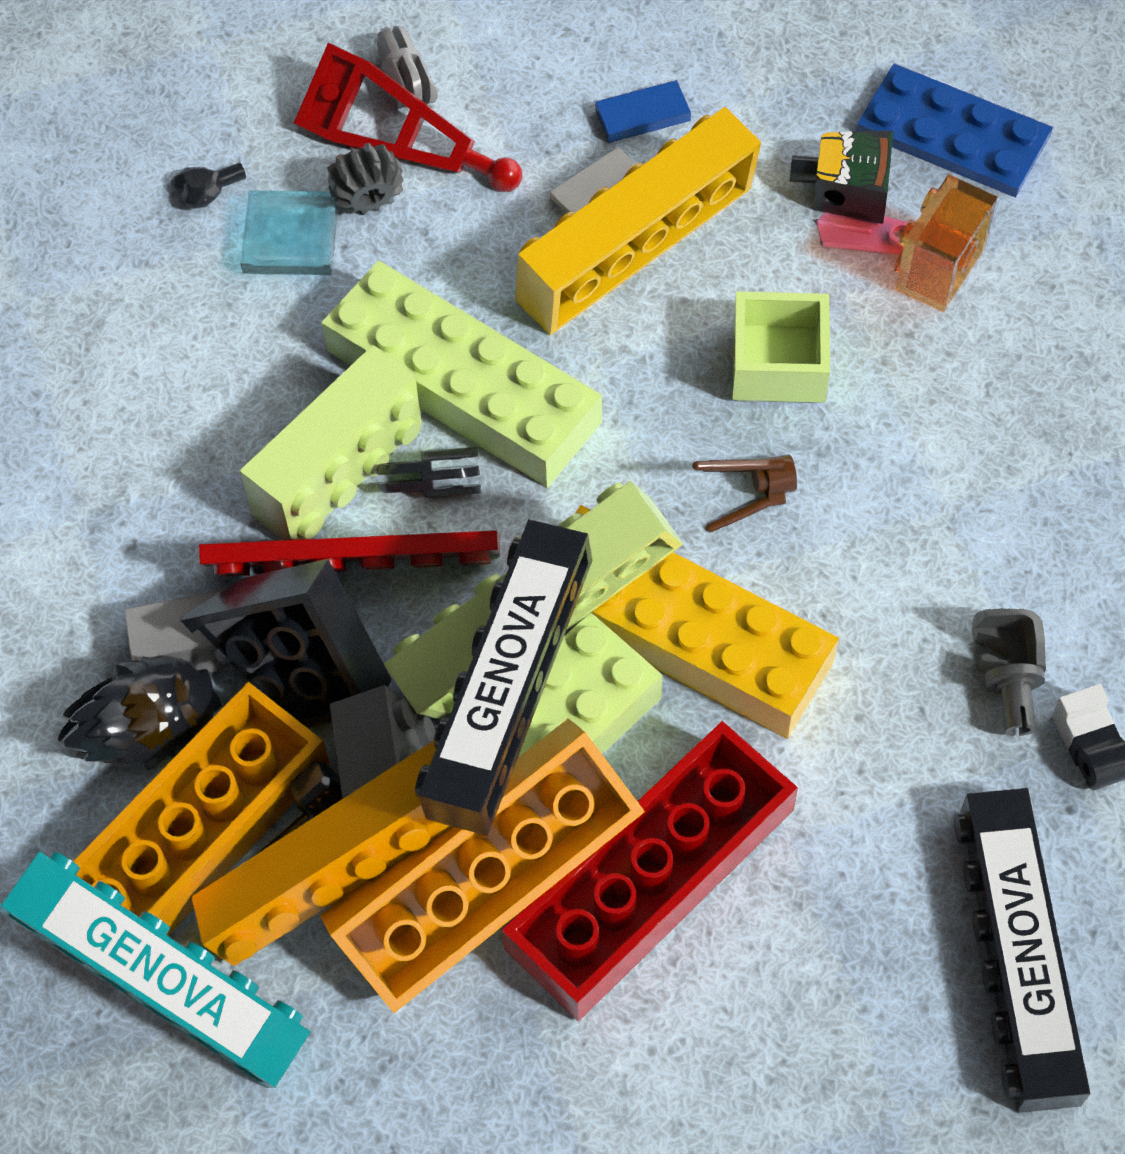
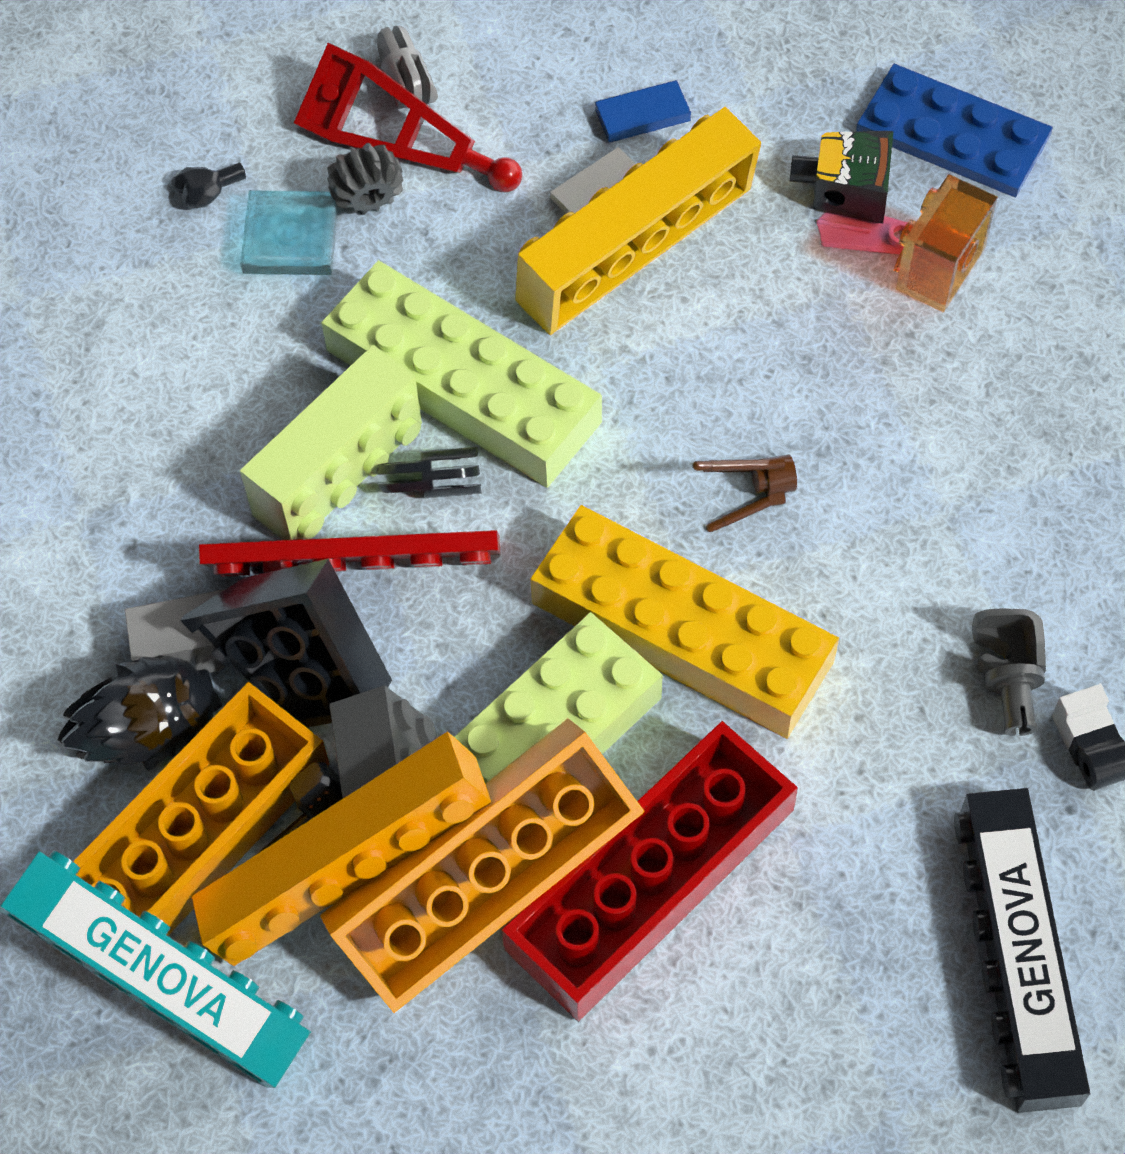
yellowish green brick [384,480,683,719] -> none
black brick [415,519,593,836] -> none
yellowish green piece [732,291,830,403] -> none

